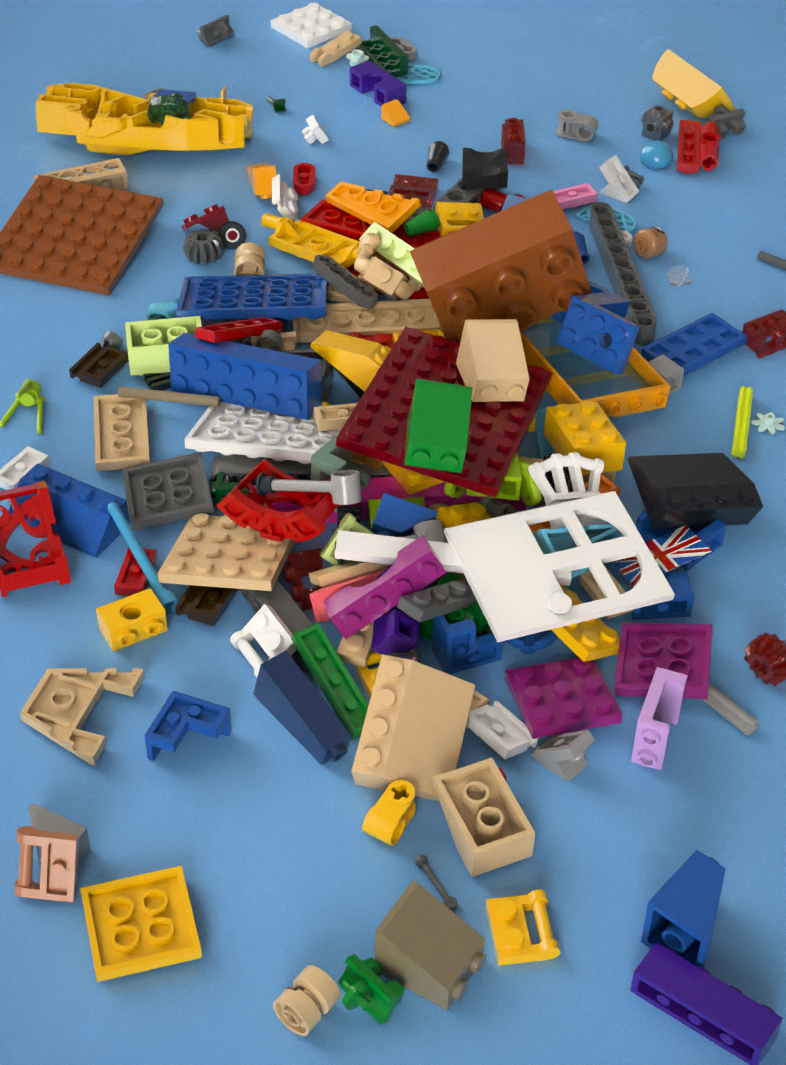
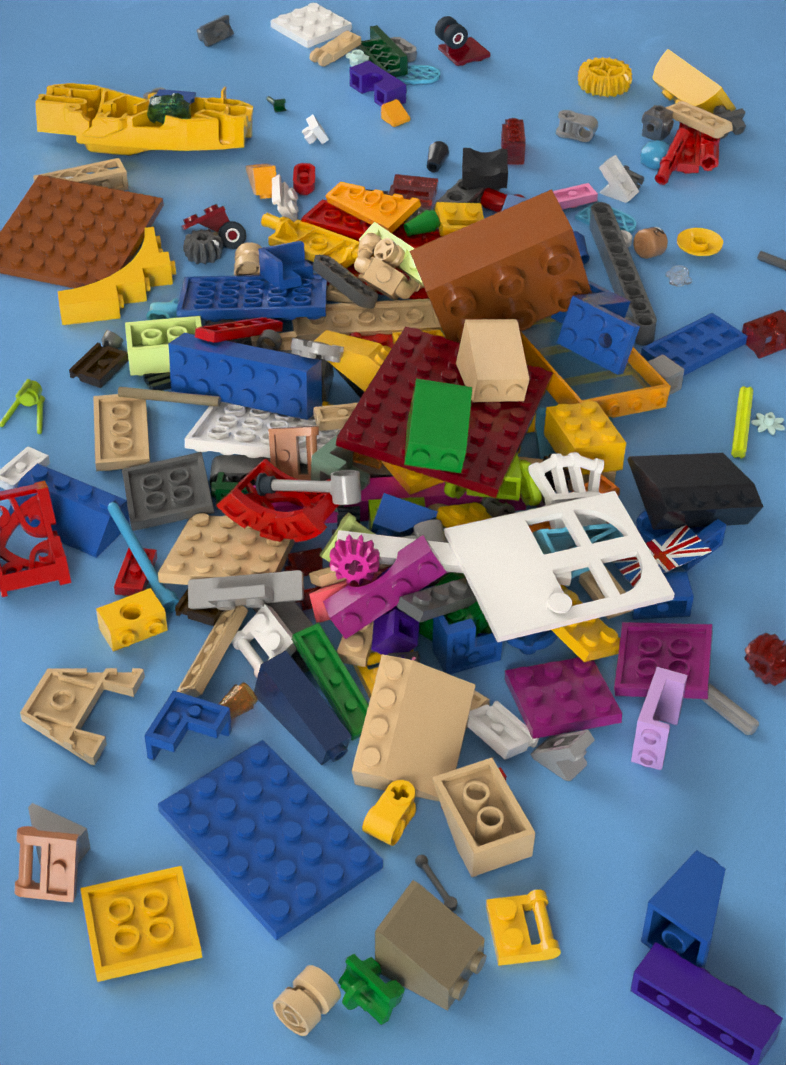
none -> yellow arch [58,227,176,325]
none -> blue plate [158,740,383,941]
none -> tan tile [177,606,248,697]
none -> light grey bracket [188,570,304,610]
none -> clear orange cone [218,682,258,719]
none -> blue panel [259,241,313,290]
none -> nougat plate [268,426,319,480]
none -> light grey plate [291,338,344,363]
none -> dark pink gear [329,534,380,586]
none -> tan wheel [374,238,405,268]
none -> plate [435,16,491,66]
none -> yellow gear [578,57,632,98]
none -> red pin [655,128,690,185]
none -> tan plate [666,101,733,138]
none -> yellow dish [677,228,723,256]

